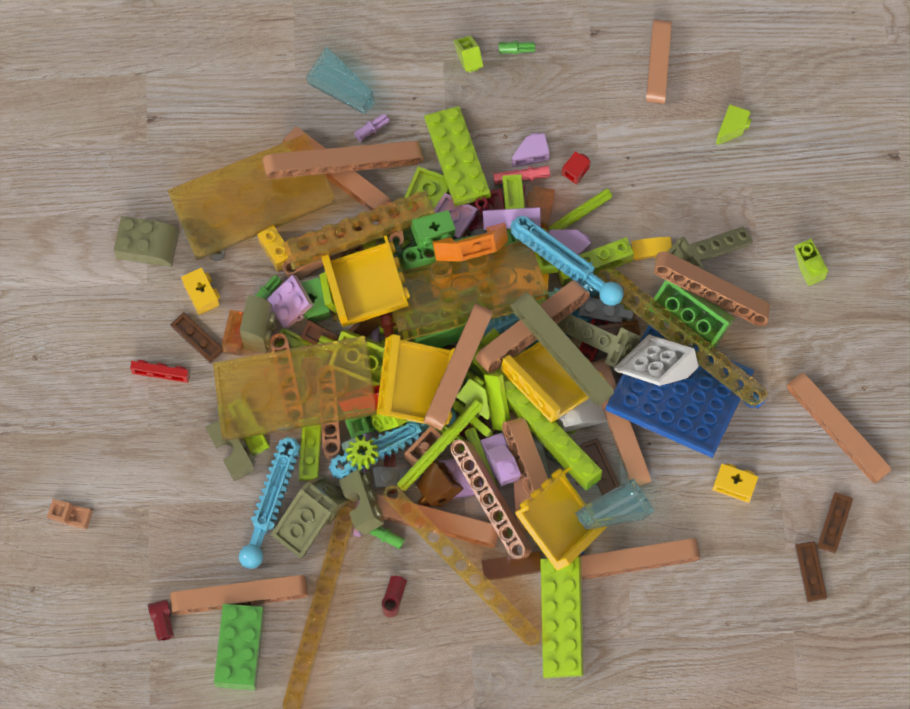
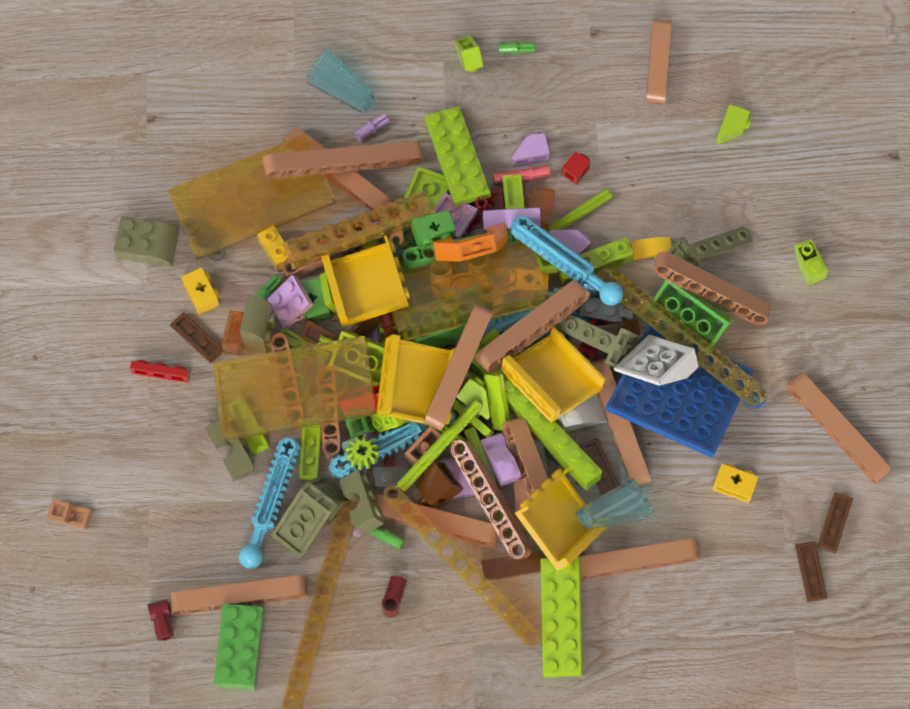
olive beam [510,292,614,406] -> none

